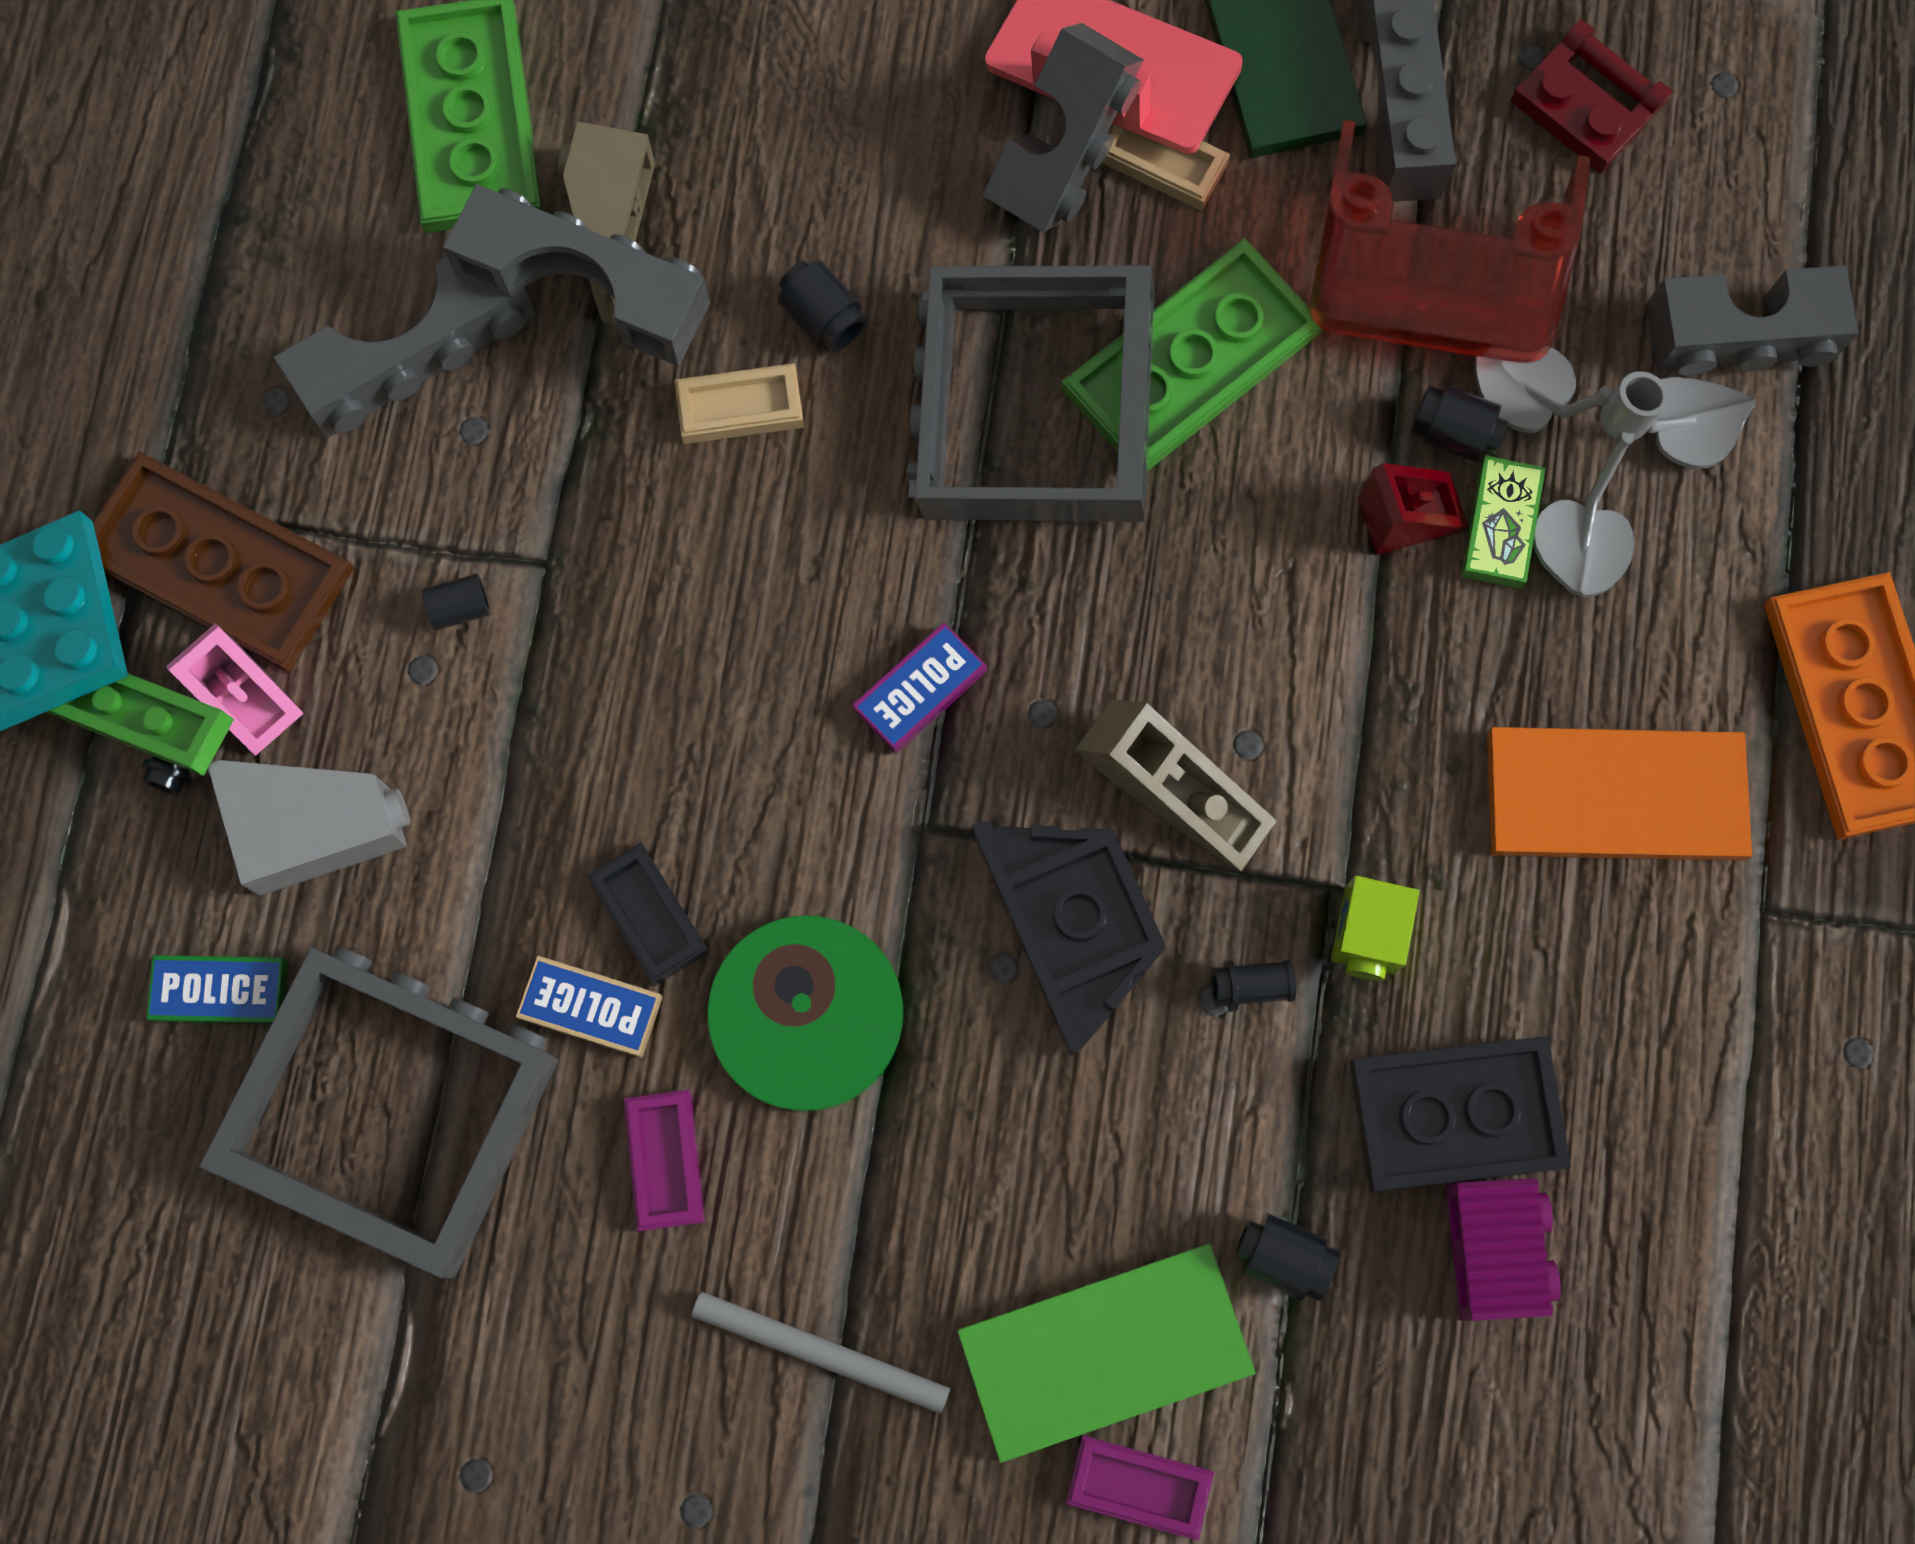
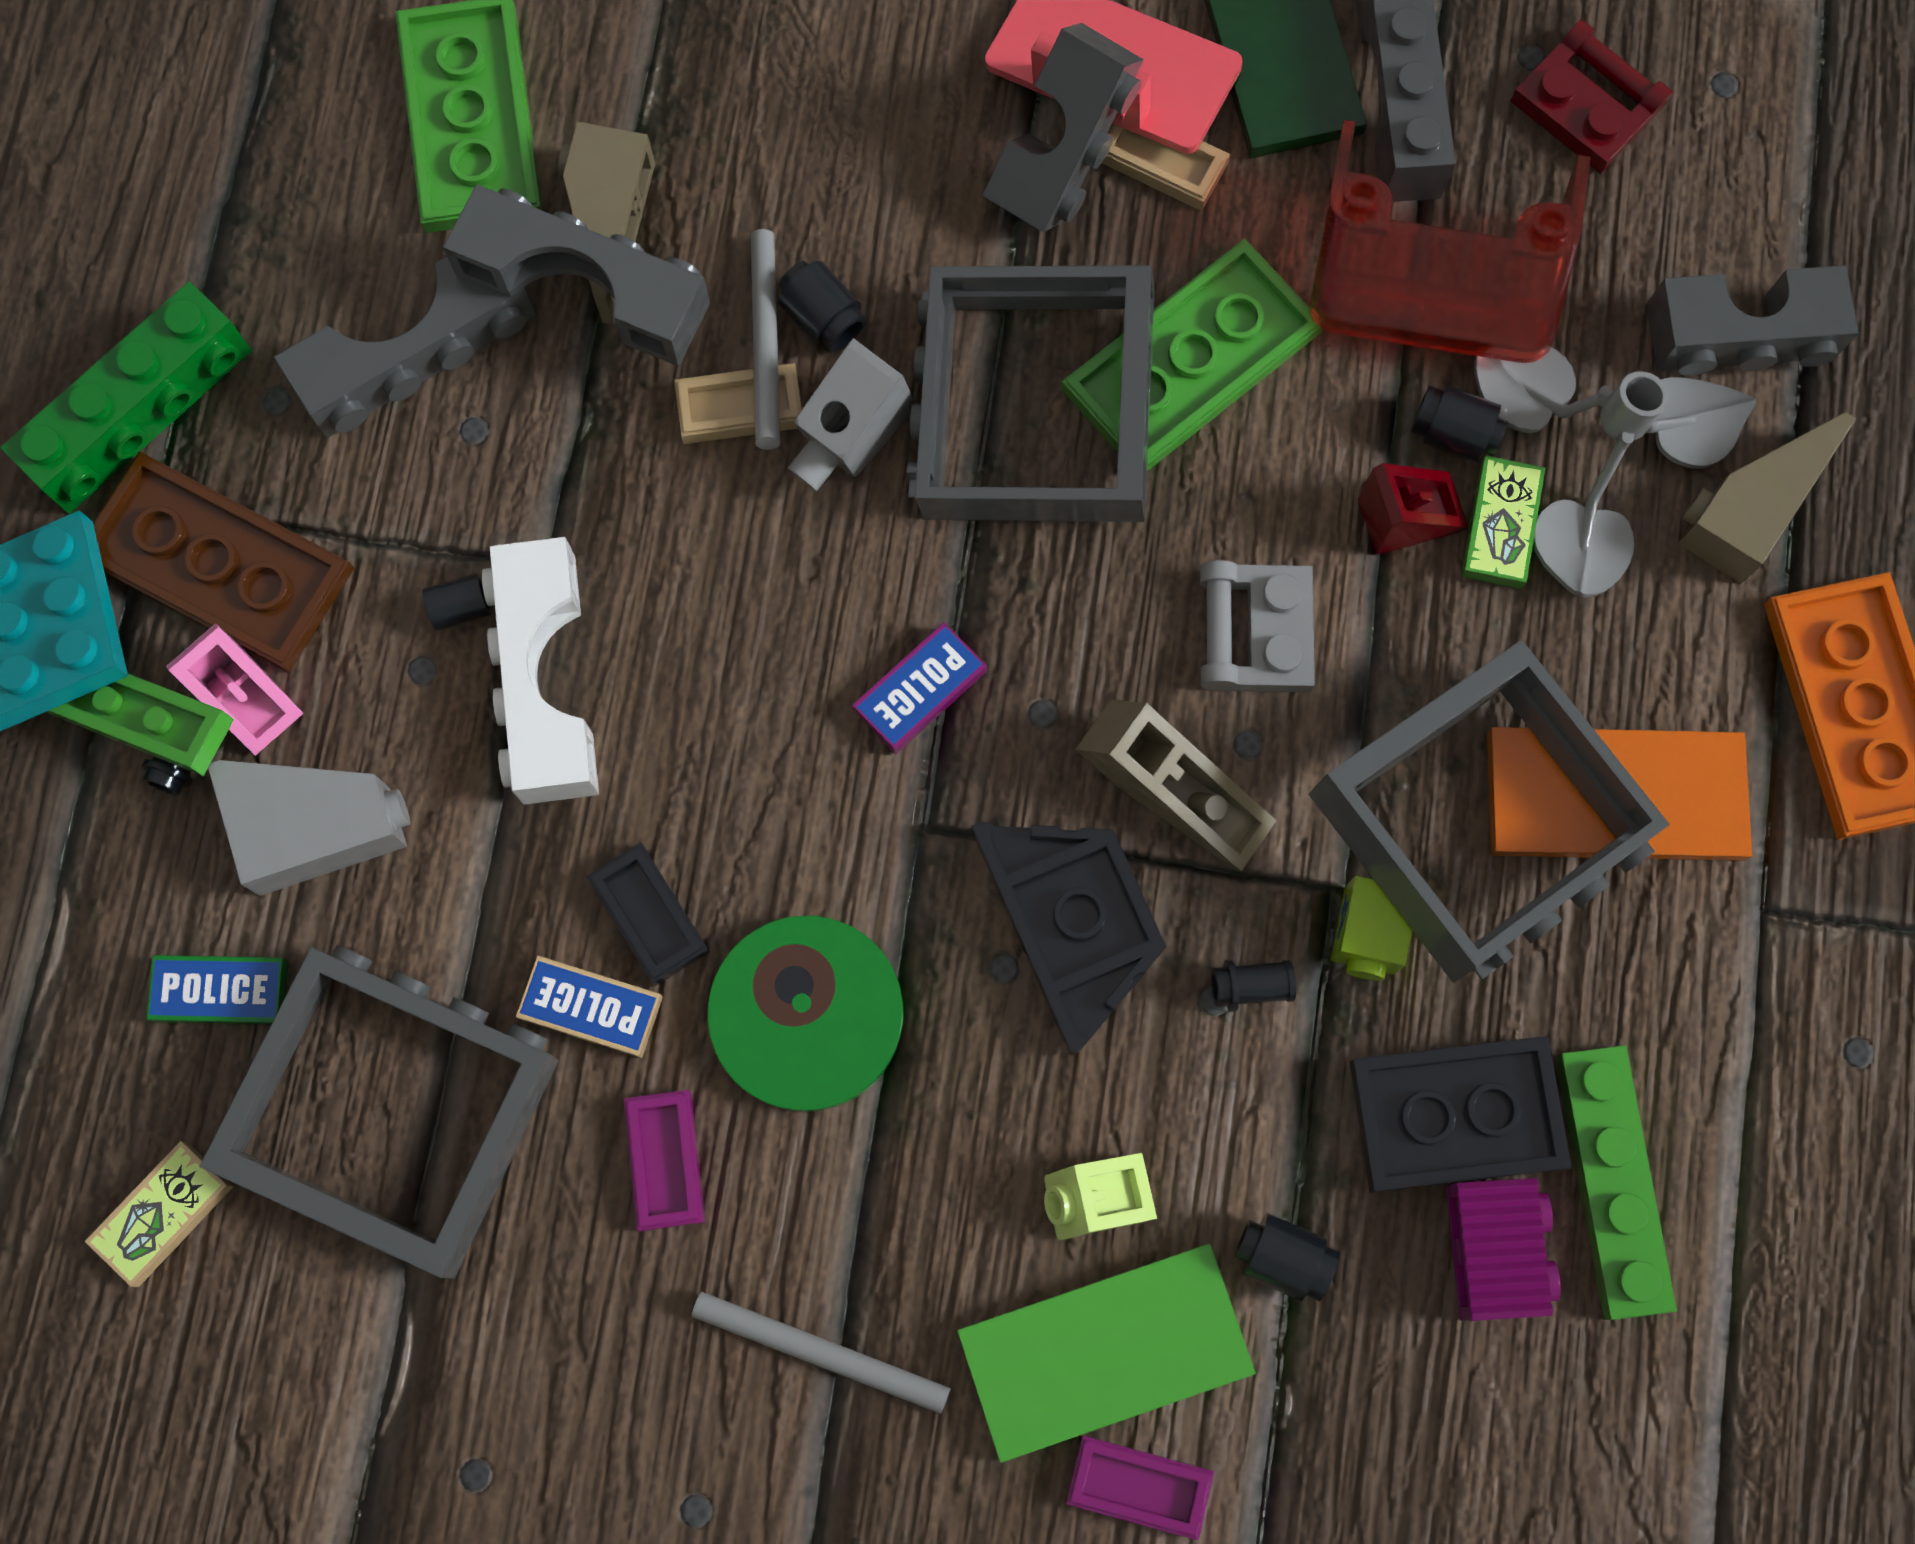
none -> green brick [0,281,252,514]
none -> tile [84,1141,234,1287]
none -> white arch [482,537,599,805]
none -> light grey bar [750,229,780,450]
none -> light grey torso [787,338,916,492]
none -> yellowish green bracket [1044,1153,1157,1240]
none -> light grey plate [1200,560,1315,693]
none -> dark grey window [1308,640,1670,983]
none -> bright green plate [1555,1045,1677,1320]
none -> dark tan slope [1678,412,1857,584]

